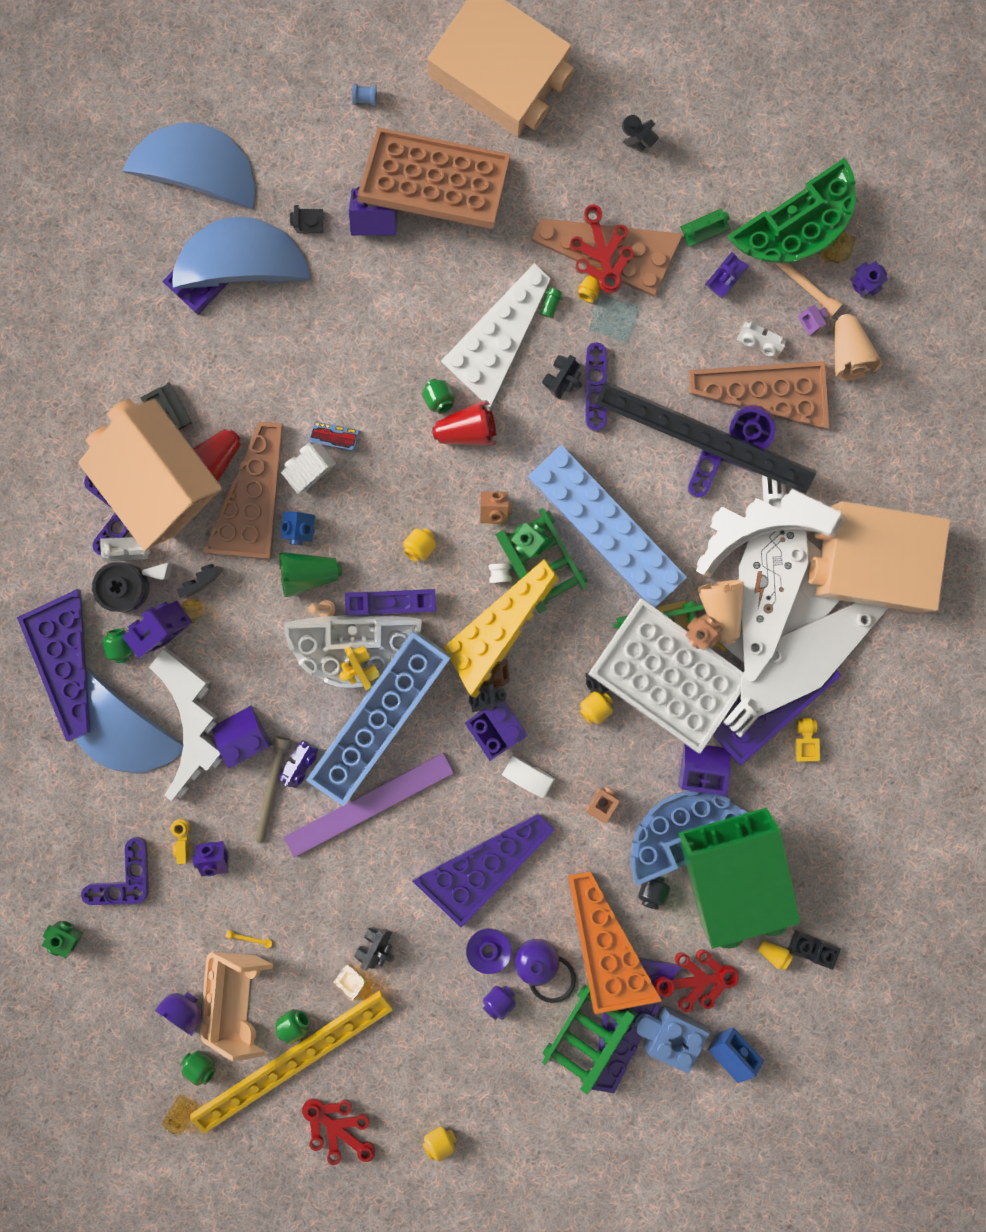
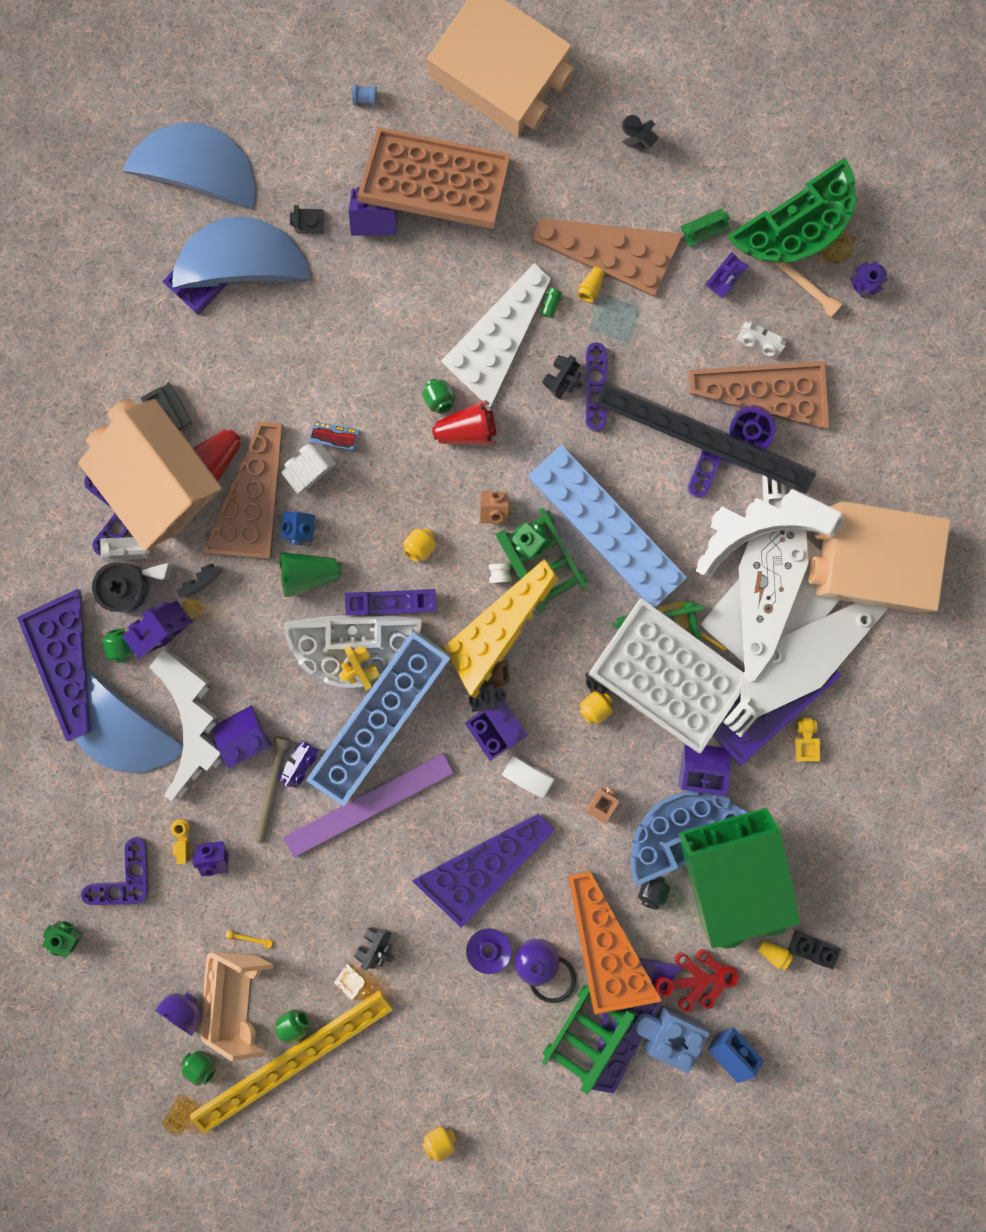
red plant [302,1098,376,1165] -> none
light nougat piece [309,600,336,617] -> none
dark purple head [483,985,516,1021] -> none
red plant [570,204,634,293] -> none
nougat brick [686,614,723,650] -> none
light nougat cone [698,580,744,644] -> none
medium lavender tile [798,304,830,335] -> none
light nougat cone [835,314,882,381] -> none

